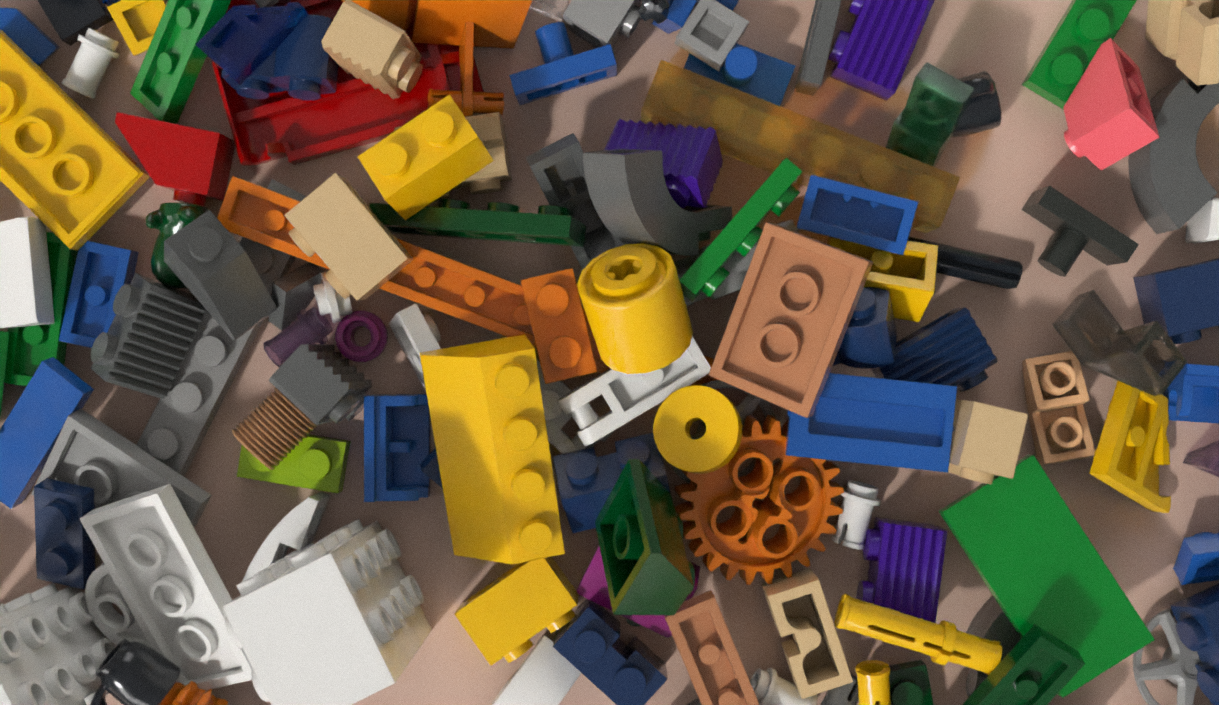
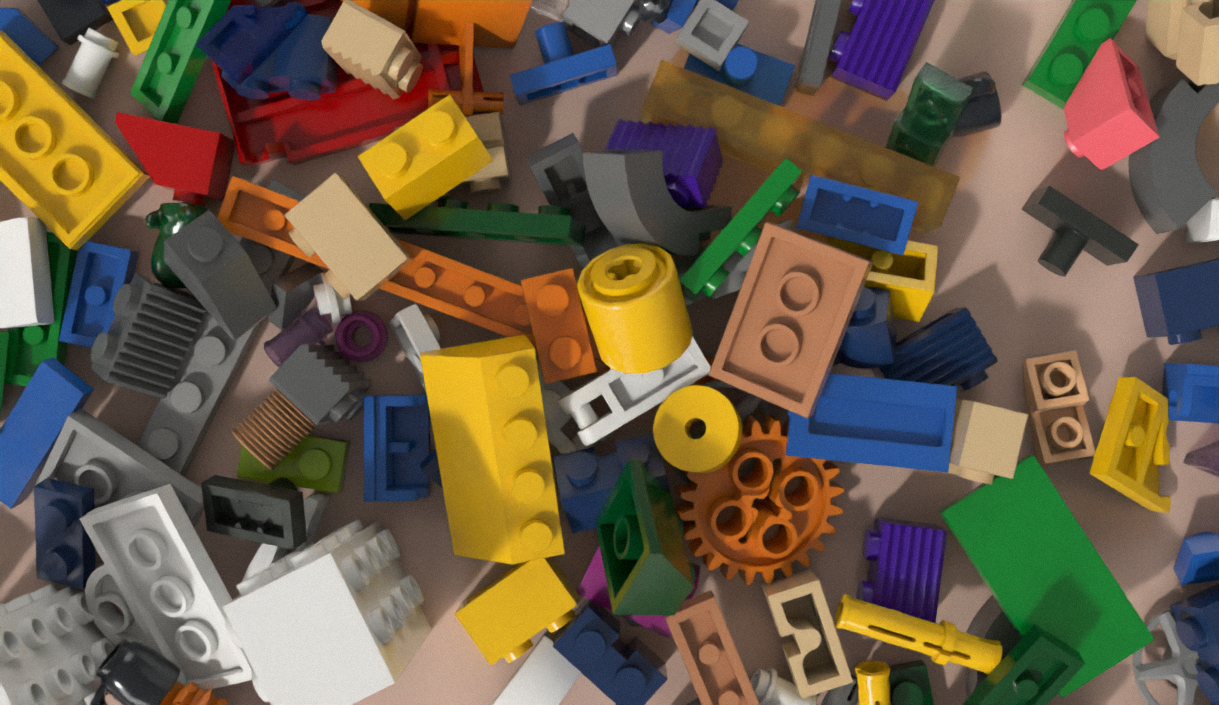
white pin [831,480,881,550] -> none
black axle [907,237,1023,289] -> none
clear smoke slope [1052,290,1187,396] -> none
none -> pearl dark grey tile [201,475,307,550]

